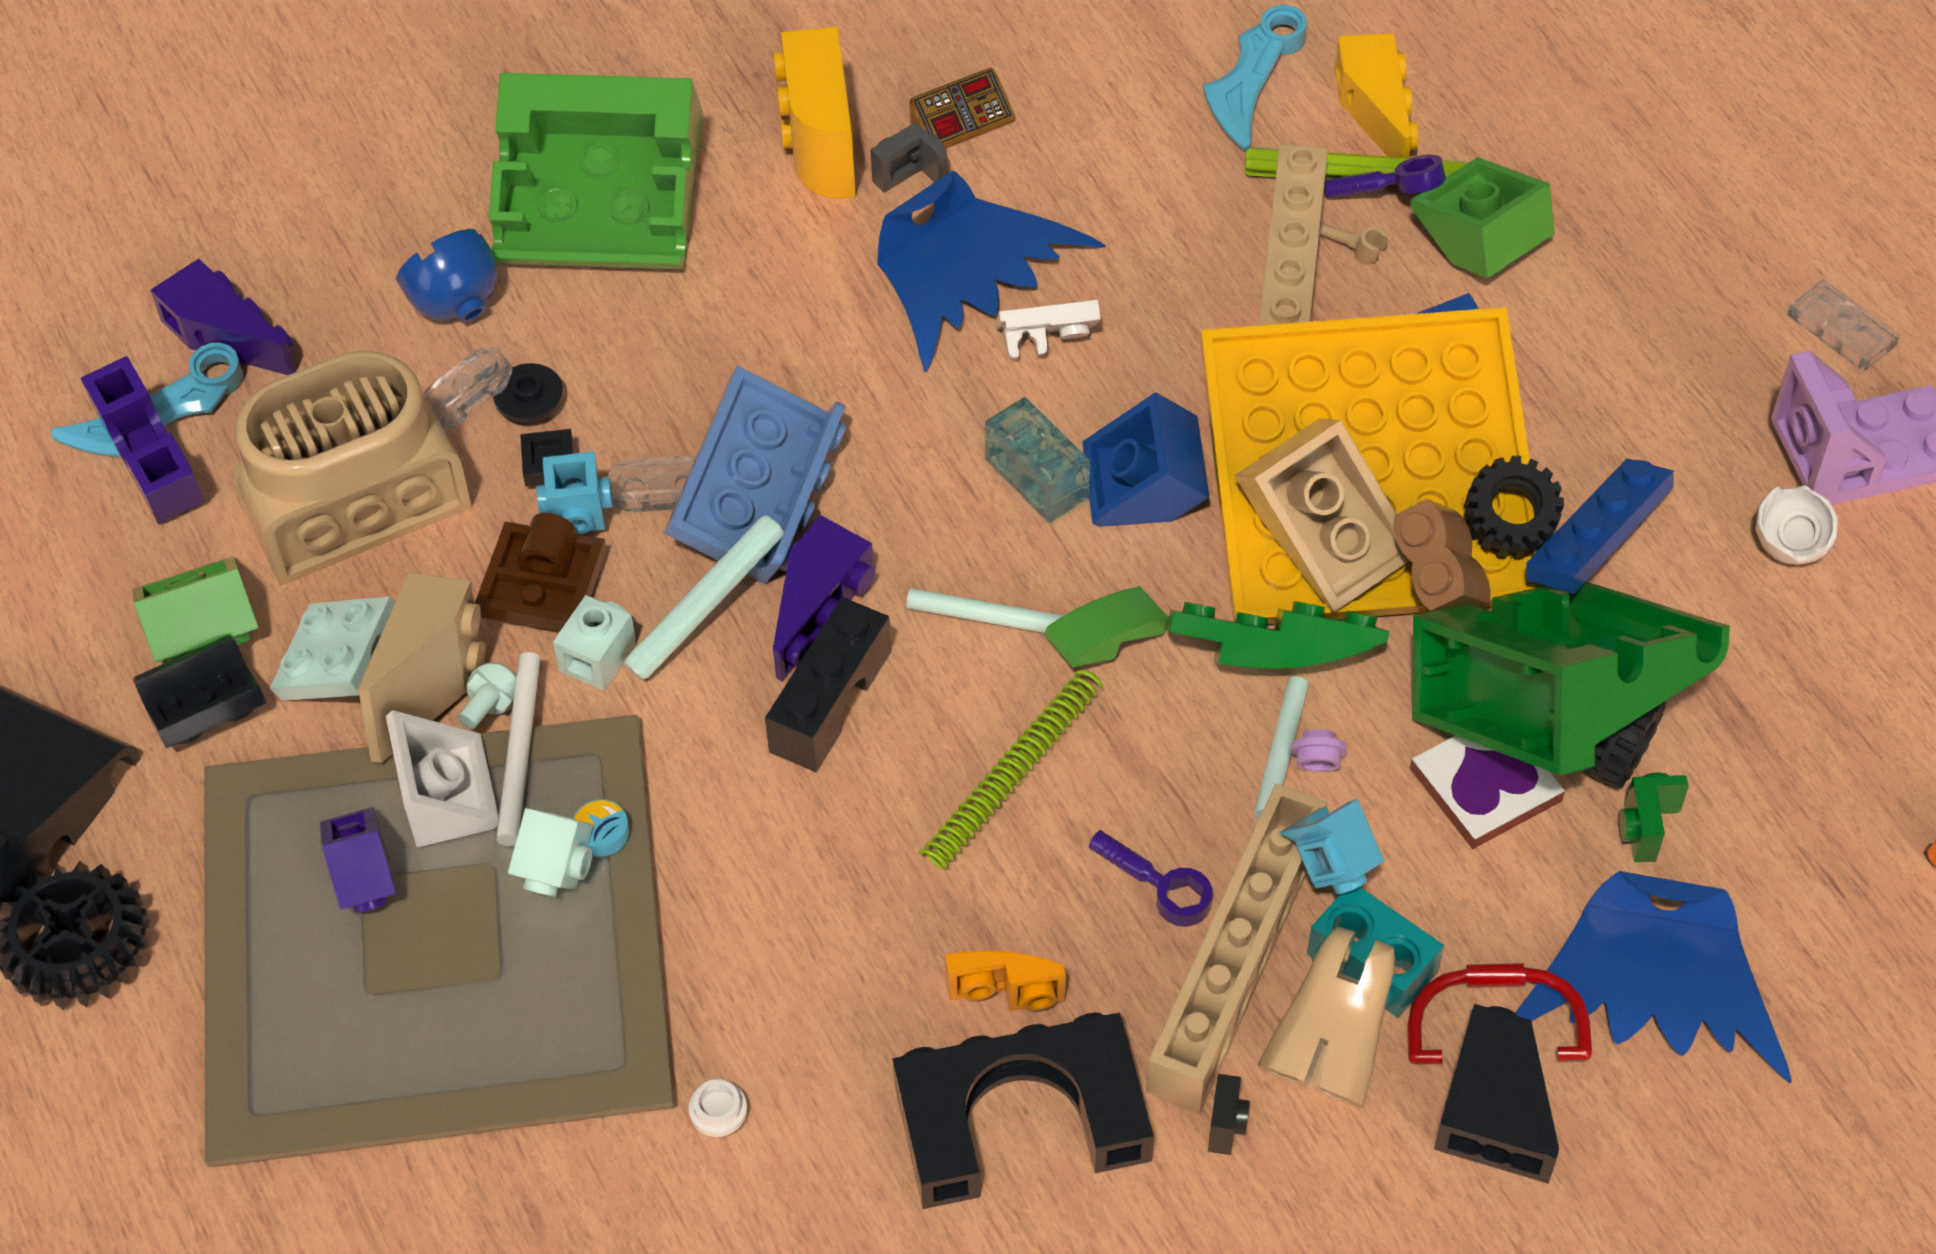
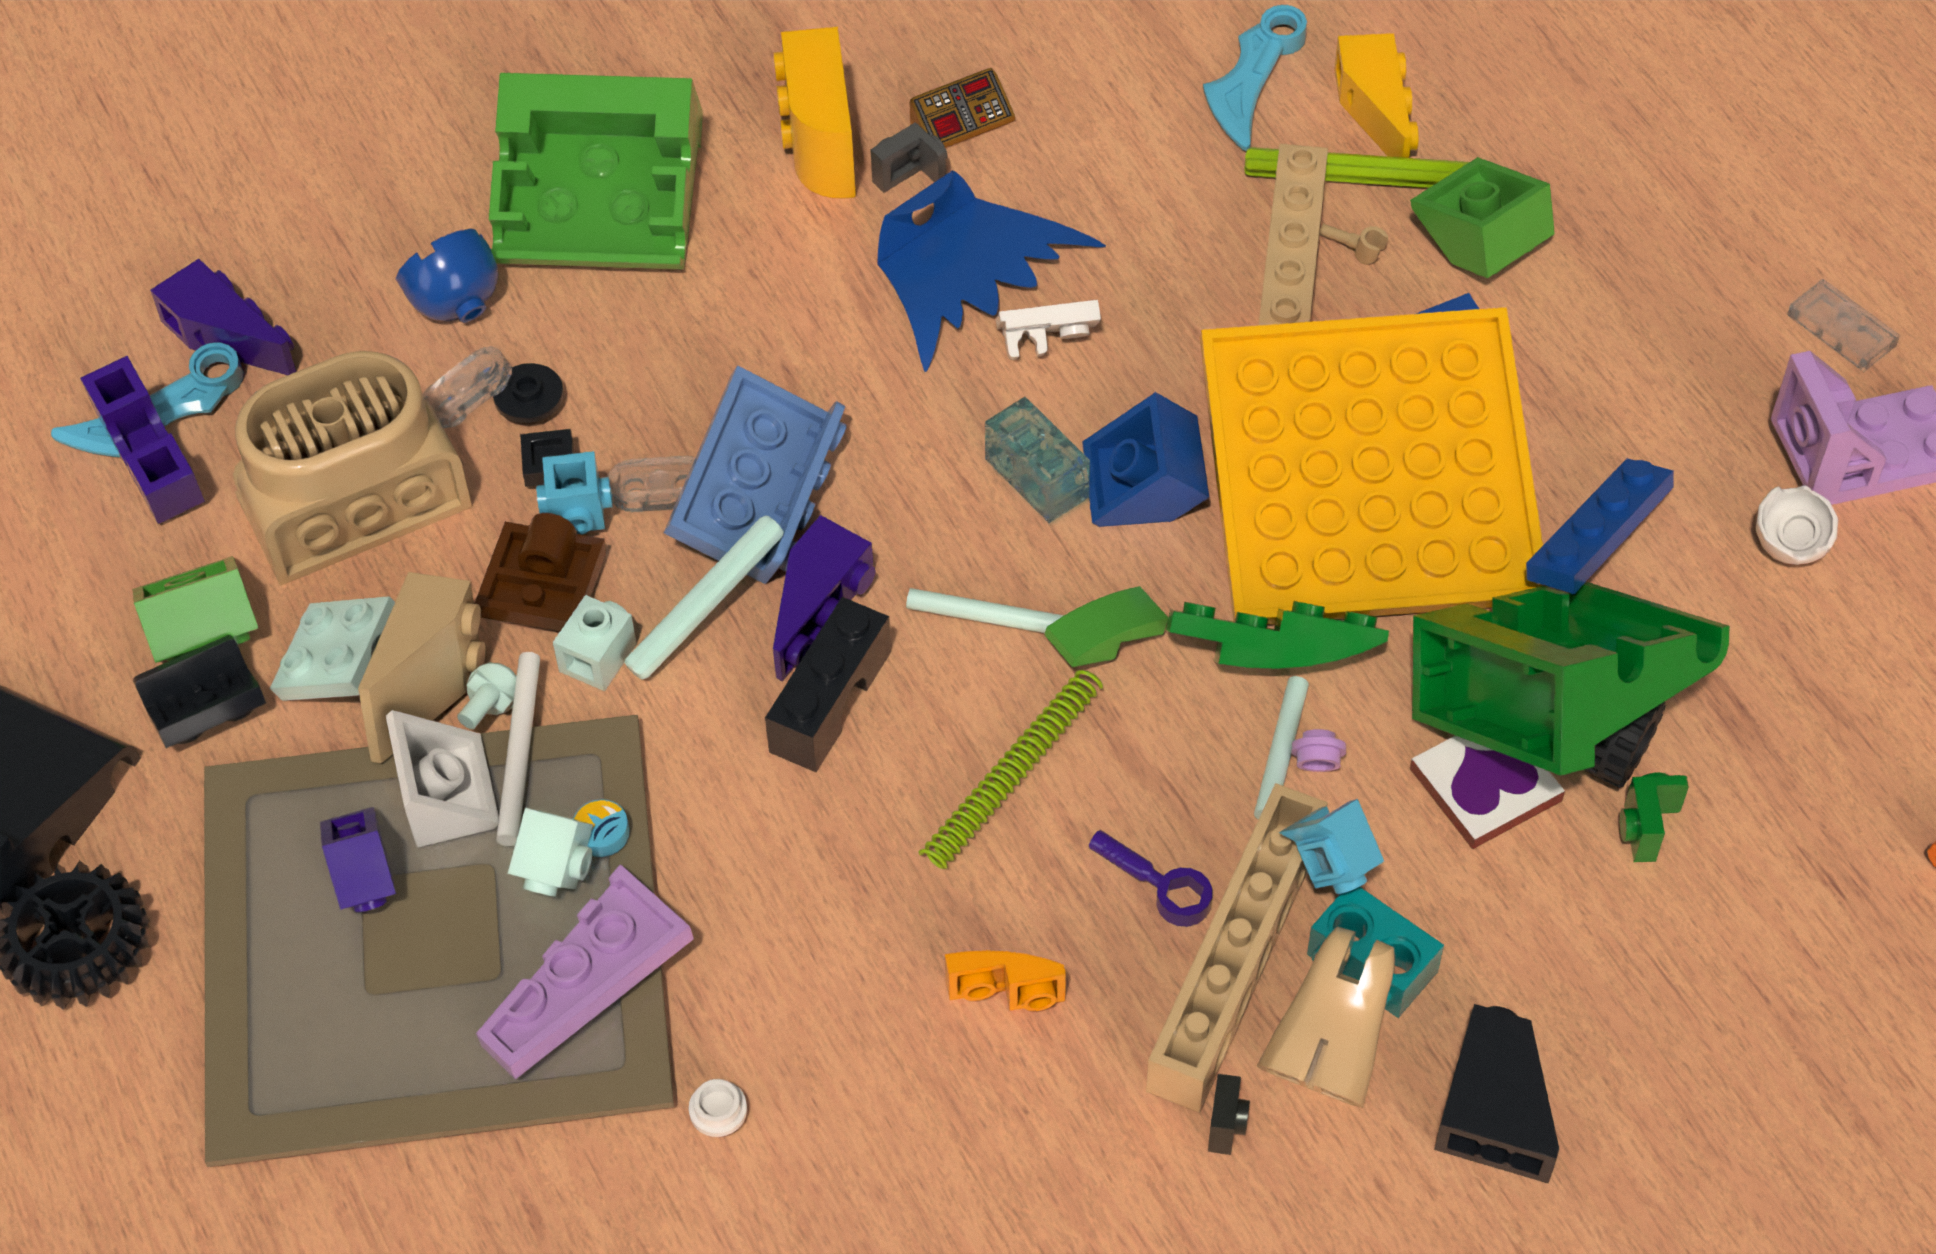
black arch [892,1012,1154,1209] -> none
tan slope [1234,418,1410,612] -> none
dark purple piece [1325,154,1446,199] -> none
medium nougat brick [1394,499,1491,611] -> none
red piece [1407,963,1592,1064] -> none
black tyre [1463,456,1564,558] -> none
blue piece [1515,871,1792,1083] -> none
none -> lavender wing [476,864,694,1080]

